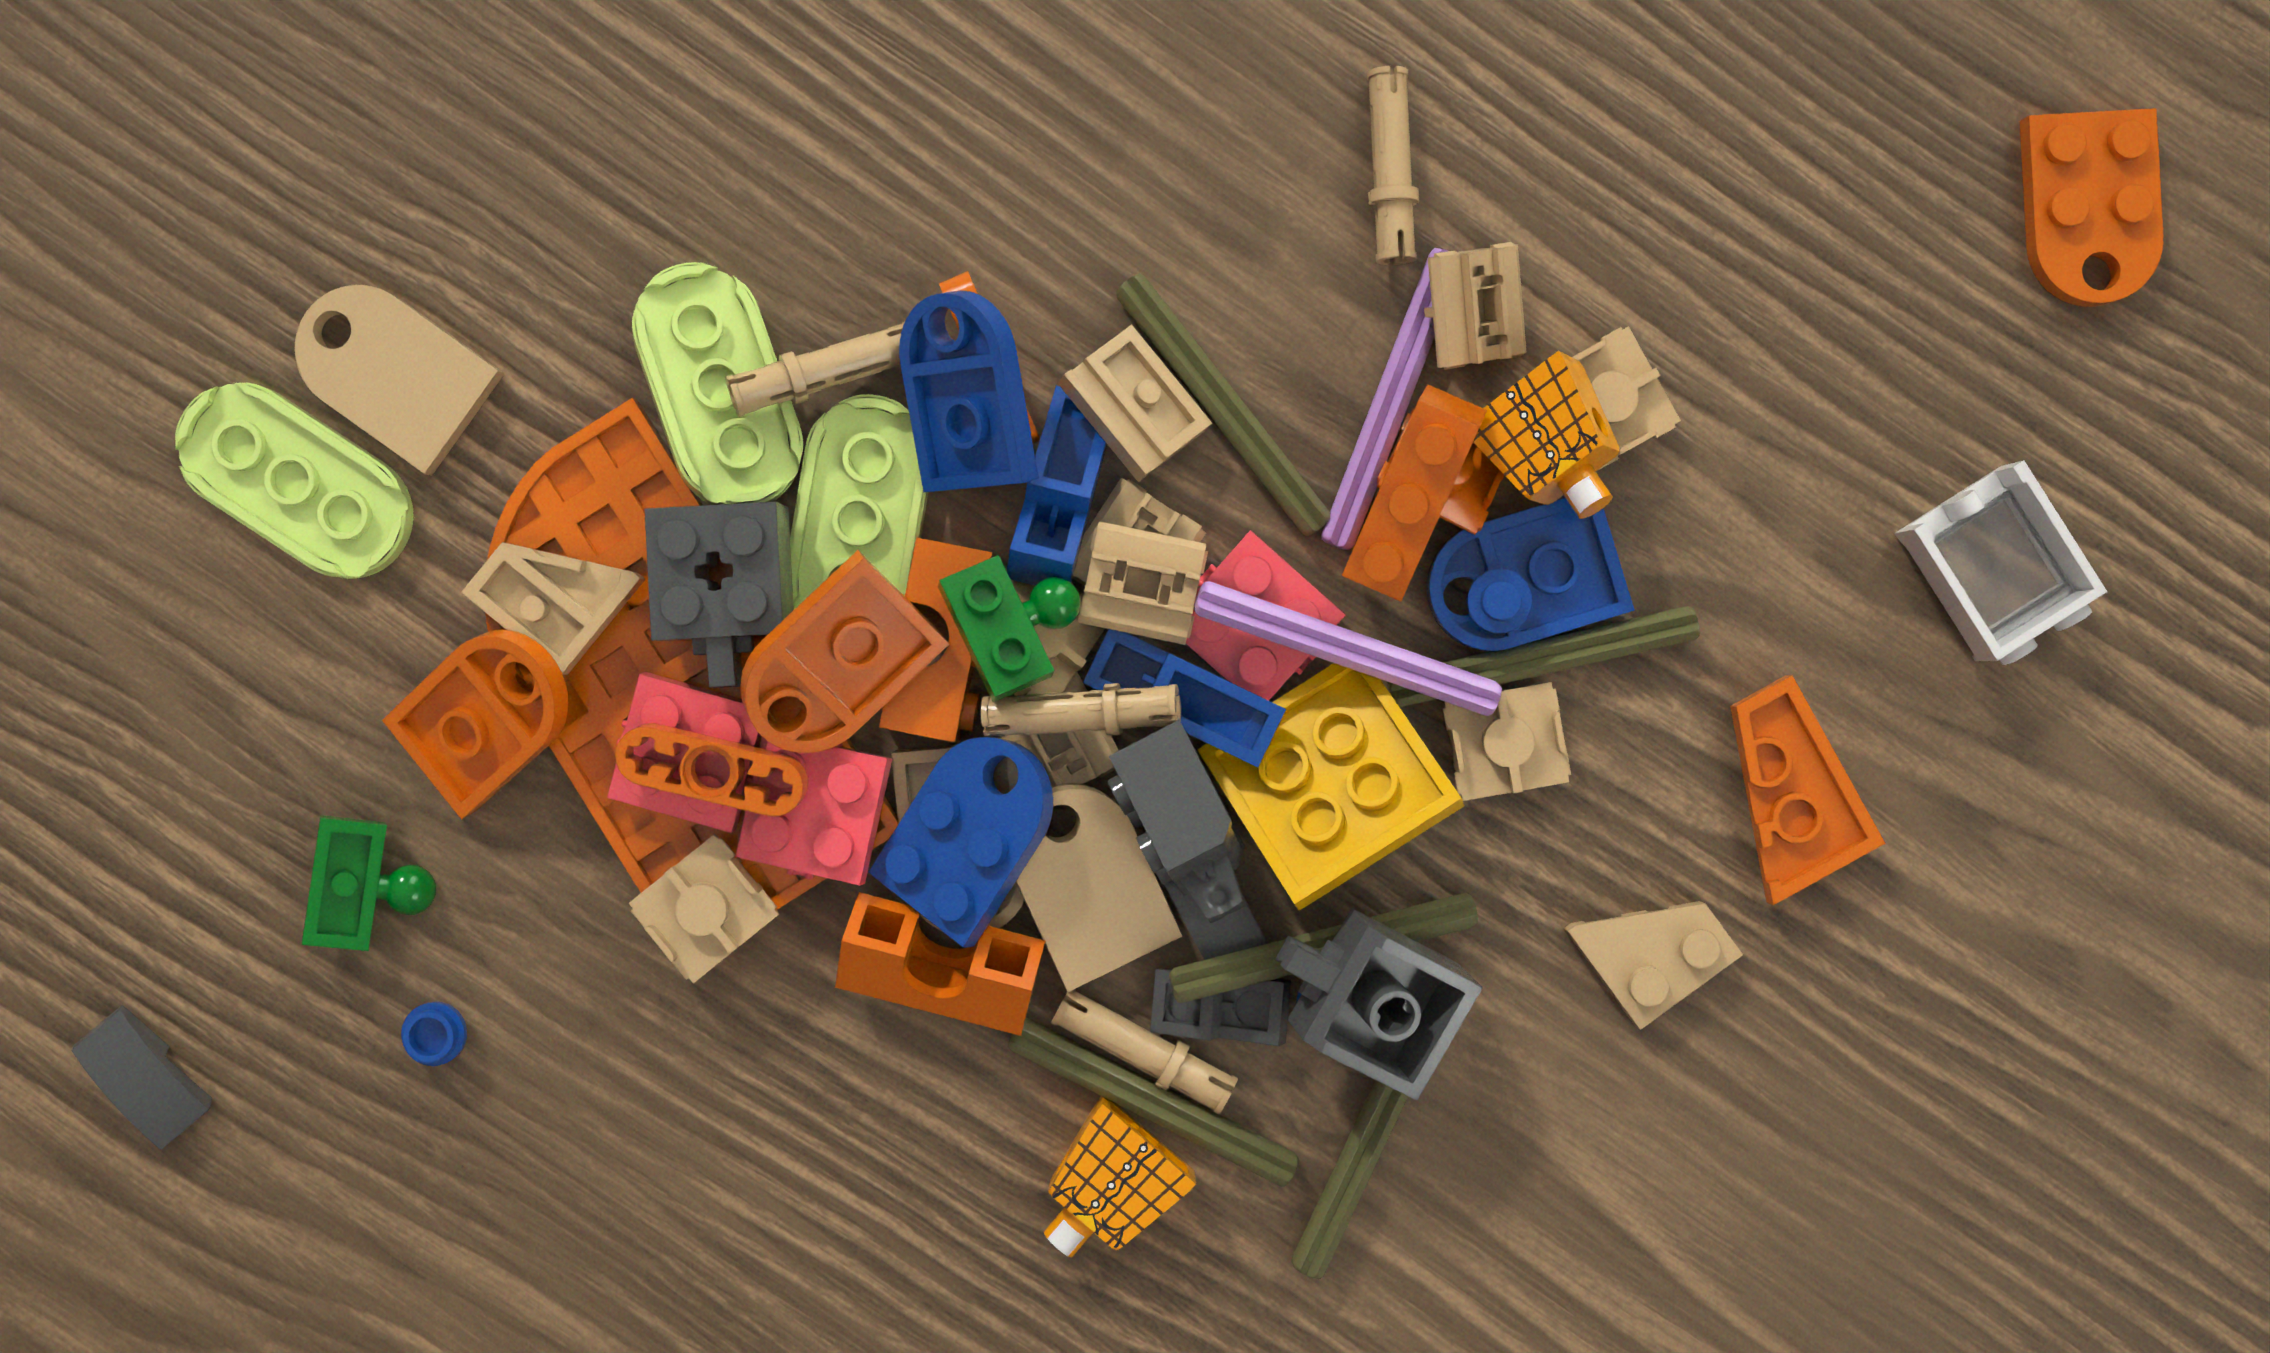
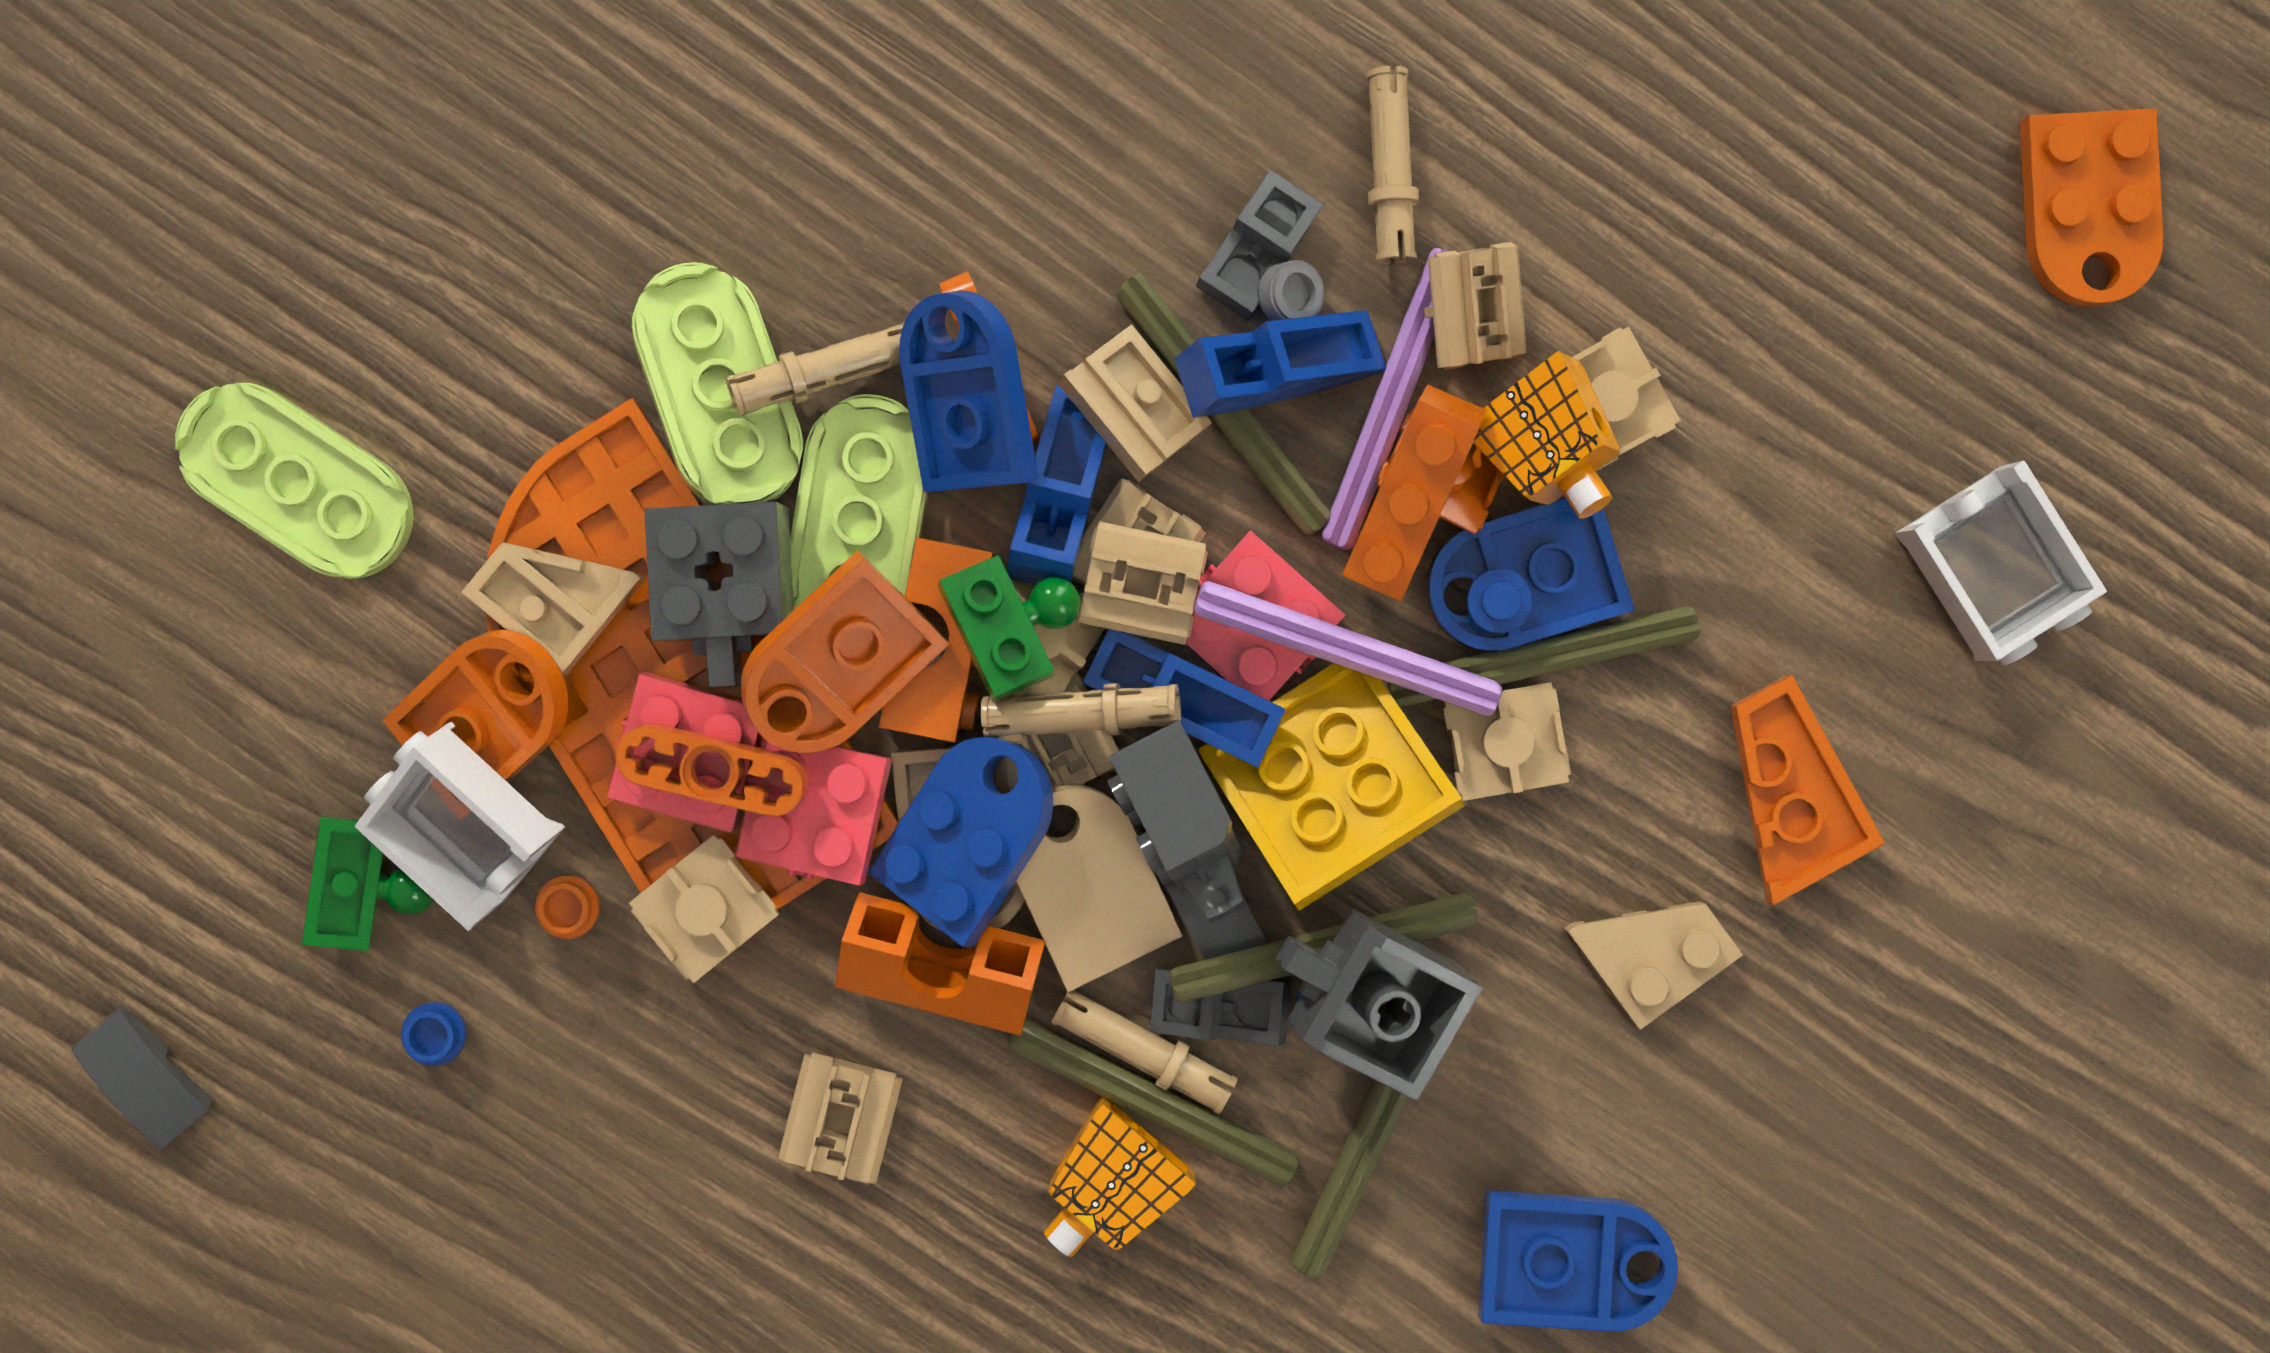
tan tile [295,285,505,476] -> none
none -> white window [354,722,565,931]
none -> orange plate [535,875,601,939]
none -> tan piece [778,1052,903,1185]
none -> blue slope [1174,310,1386,418]
none -> dark grey slope [1196,170,1323,321]
none -> light grey tile [1258,260,1325,321]
none -> blue plate [1478,1190,1678,1332]

